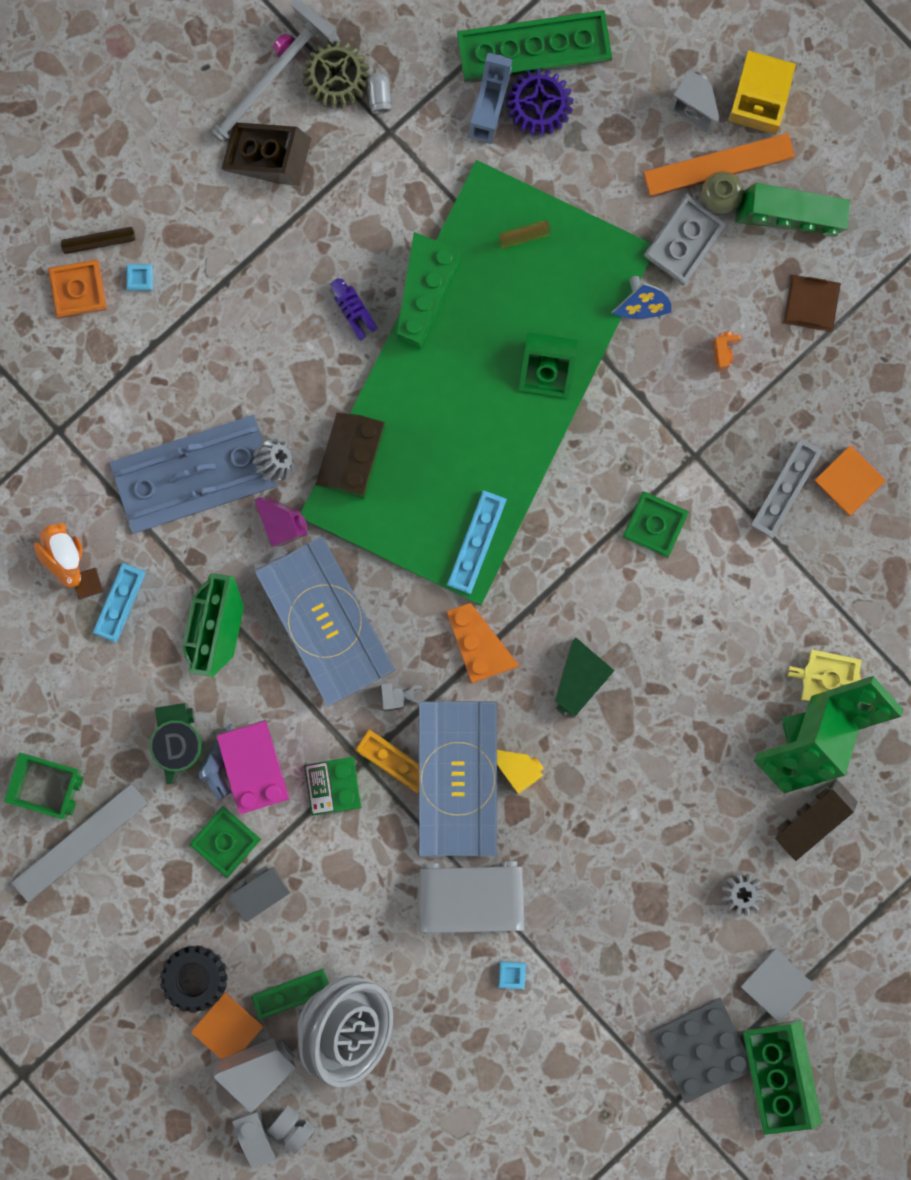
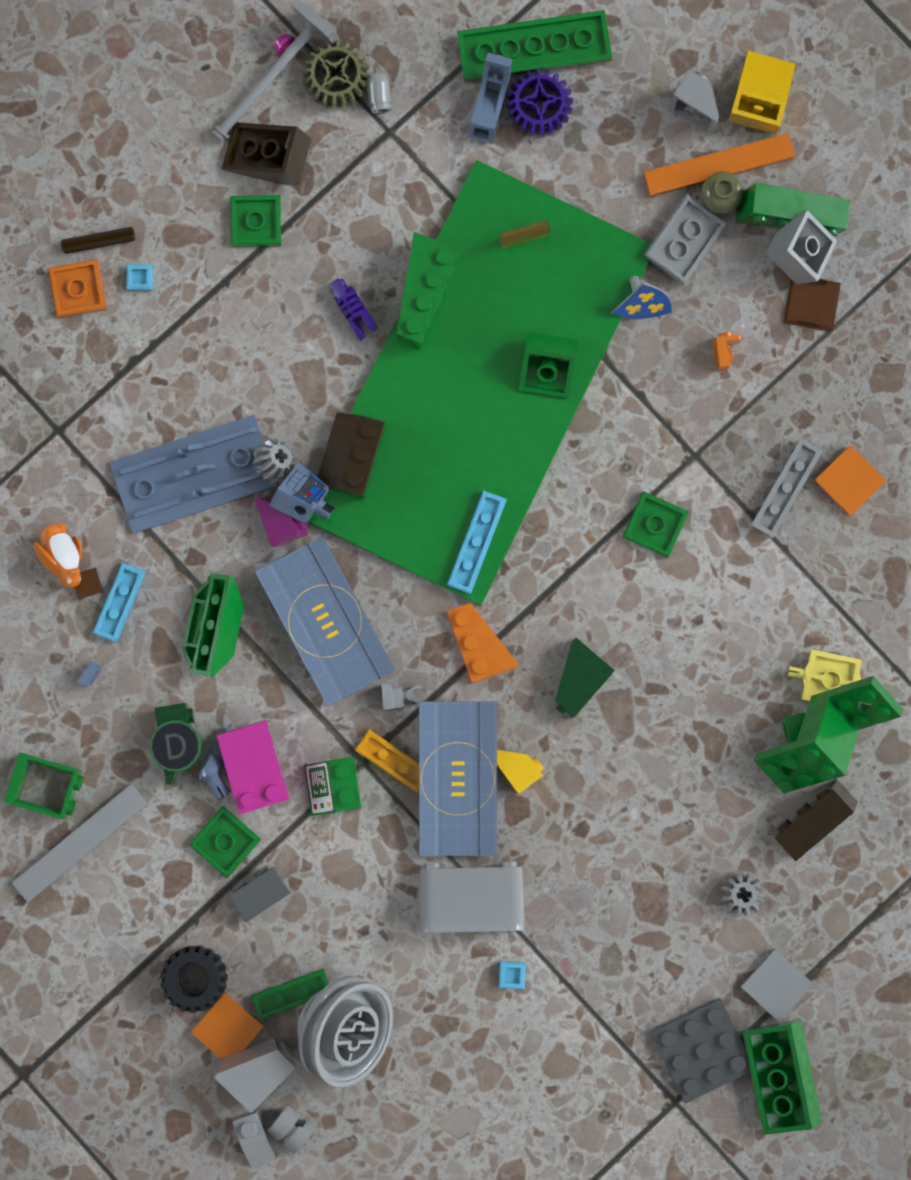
none -> sand blue tile [77,660,102,688]
none -> green tile [230,195,282,247]
none -> sand blue torso [269,463,335,523]
none -> light grey slope [766,210,837,284]

